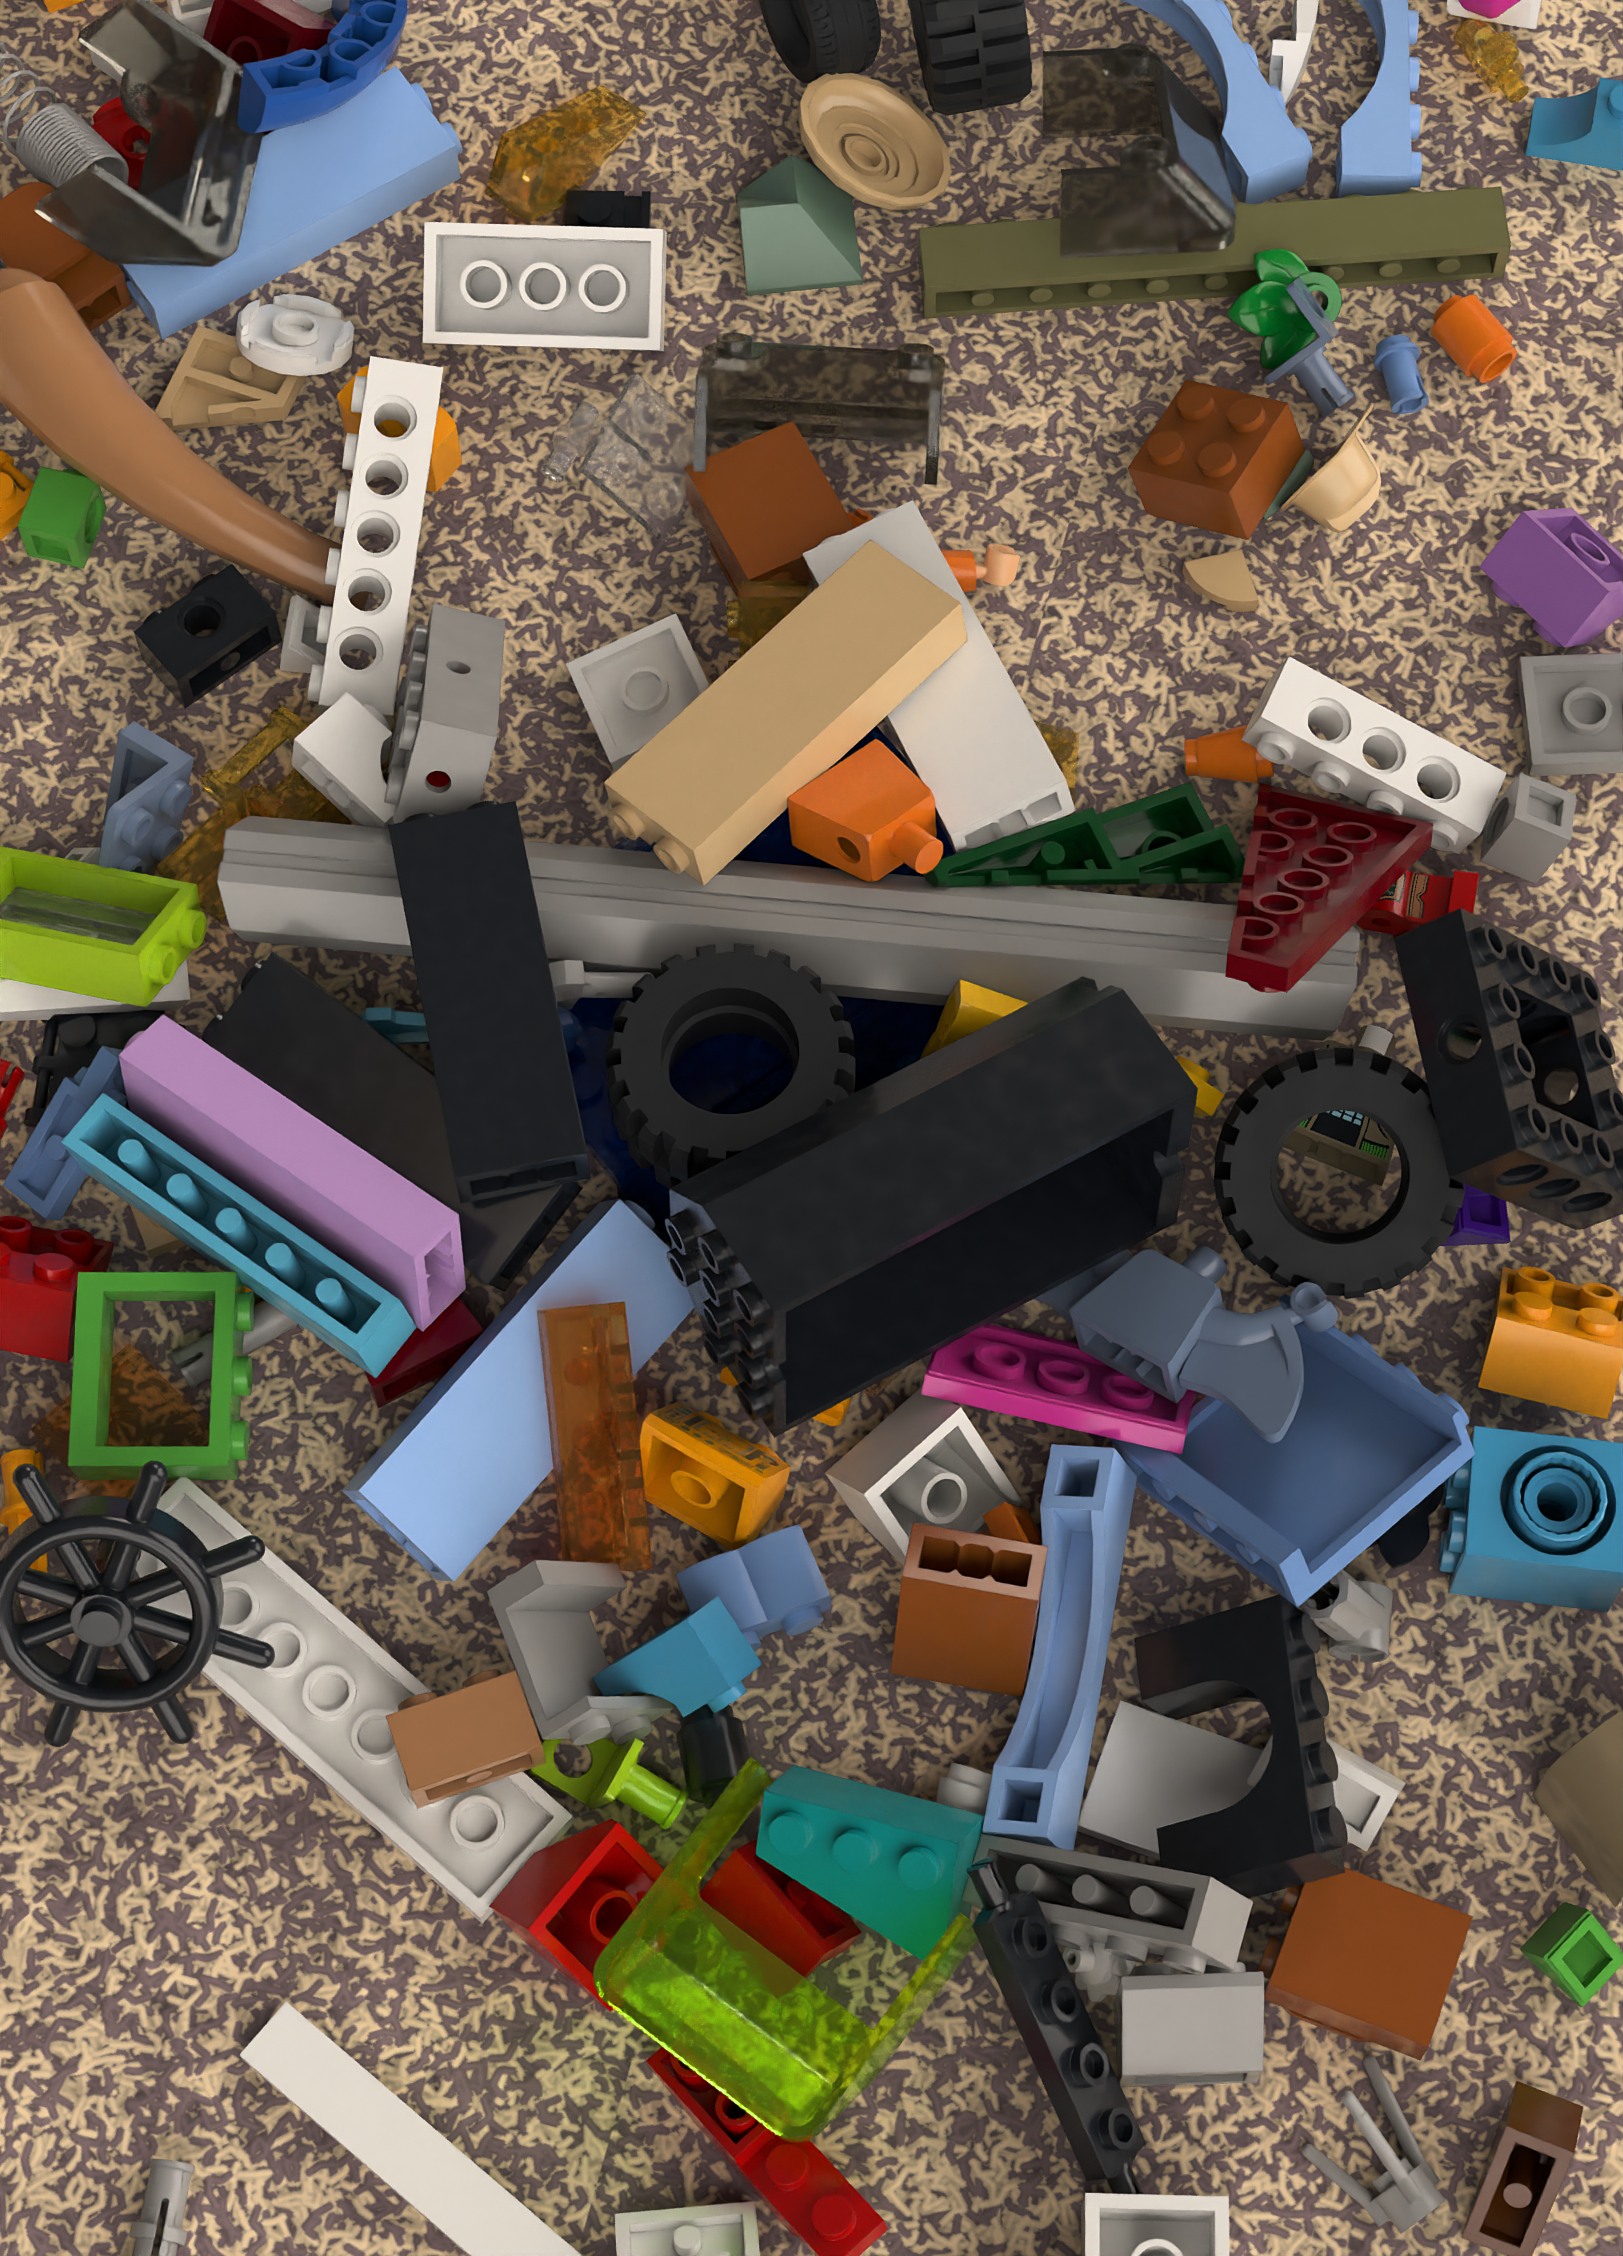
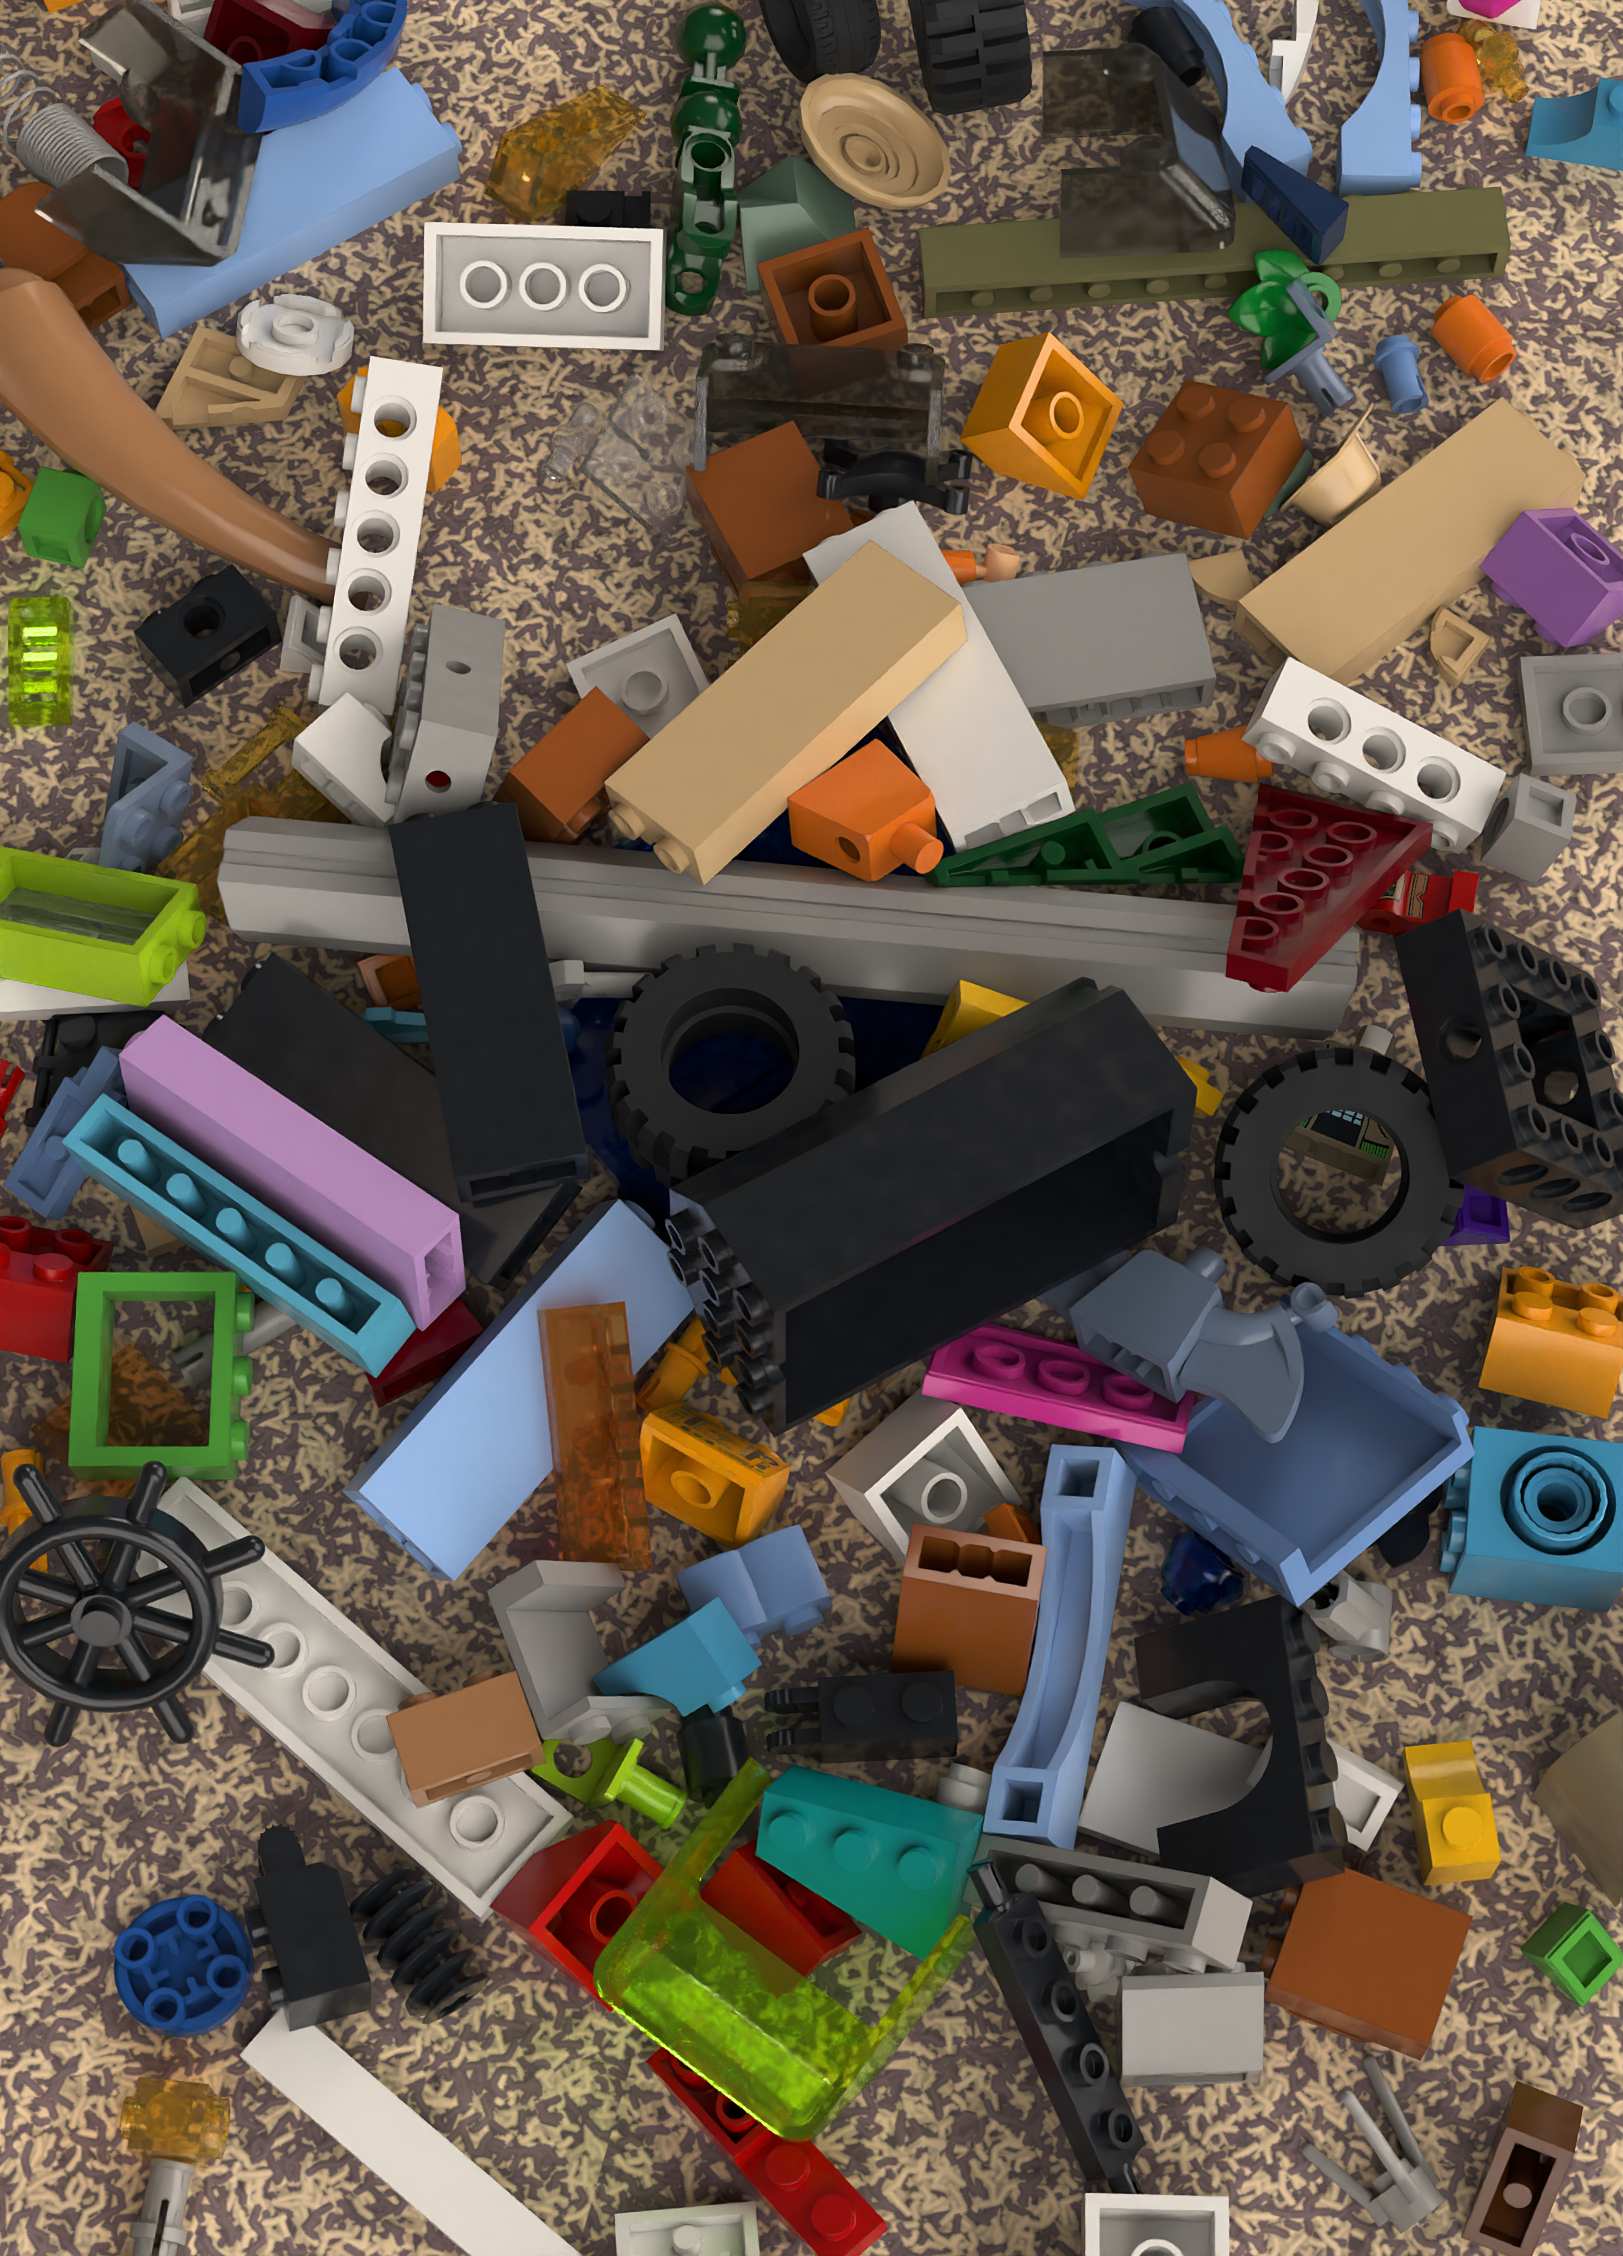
none -> clear neon green slope [8,596,76,727]
none -> blue tile [114,1895,254,2038]
none -> clear yellow brick [120,2077,231,2169]
none -> black hinge [244,1824,371,2032]
none -> black piece [349,1867,491,2024]
none -> orange slope [353,953,422,1011]
none -> dark orange brick [492,686,651,845]
none -> light orange axle [633,1314,710,1413]
none -> dark green piece [665,1,747,316]
none -> dark orange brick [756,227,910,397]
none -> black hinge [764,1670,958,1764]
none -> black piece [816,434,973,515]
none -> light orange slope [959,332,1124,500]
none -> light grey brick [960,552,1217,733]
none -> black brick [1127,6,1206,95]
none -> clear blue cone [1159,1530,1246,1617]
none -> tan brick [1233,397,1586,687]
none -> dark blue slope [1241,145,1349,266]
none -> yellow arch [1402,1740,1501,1886]
none -> orange brick [1419,33,1485,123]
none -> tan tile [1428,606,1491,689]

